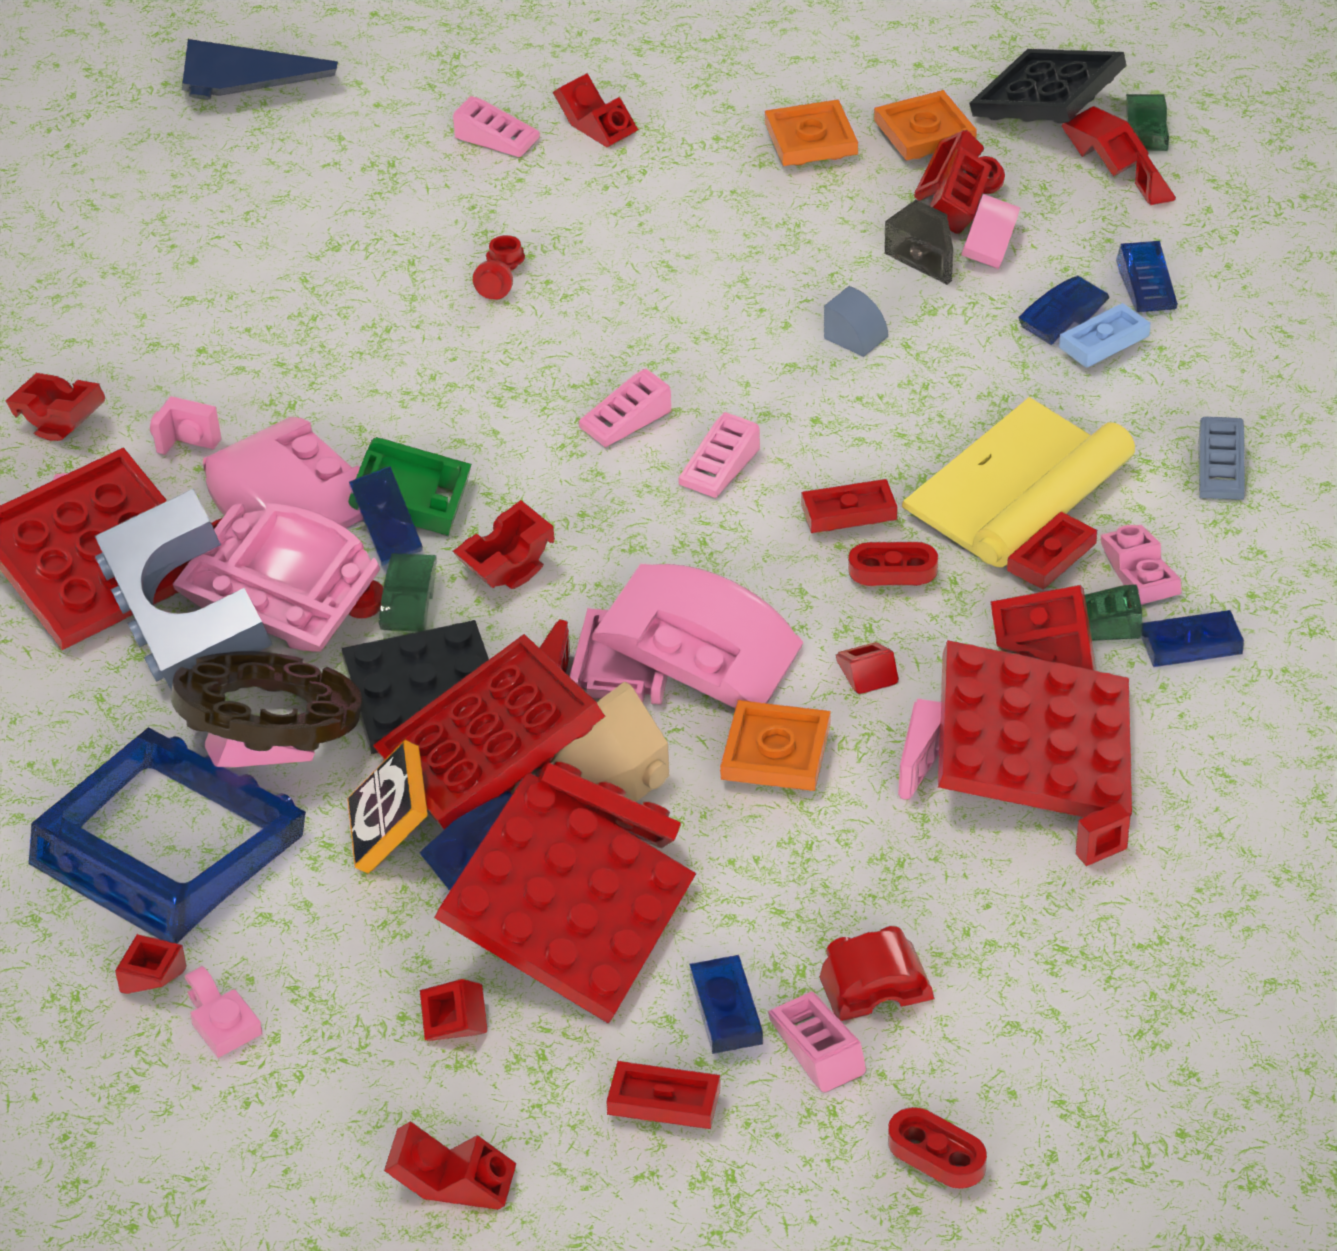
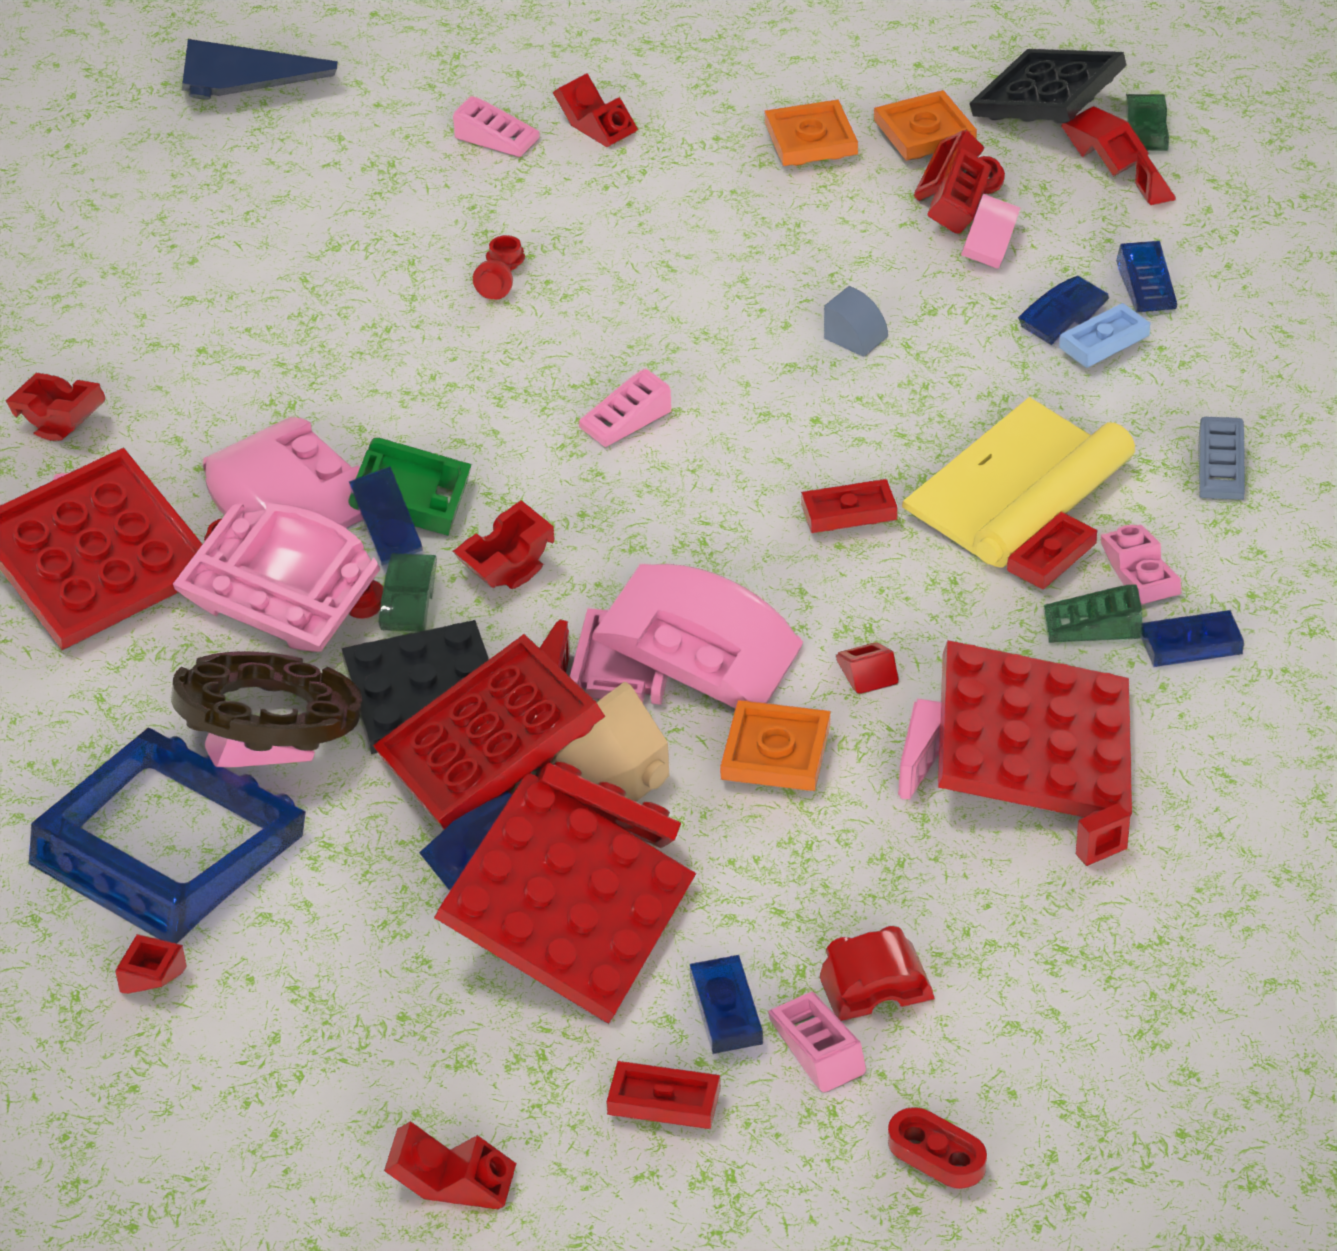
arch [95,489,273,691] -> none
bright pink bracket [150,396,222,455] -> none
bright pink plate [185,966,262,1058] -> none
tile [347,740,428,874] -> none
red slope [419,979,487,1041] -> none
bright pink slope [678,412,760,498] -> none
red plate [848,542,938,586] -> none
clear smoke slope [884,199,953,285] -> none
red wing [990,585,1096,671] -> none

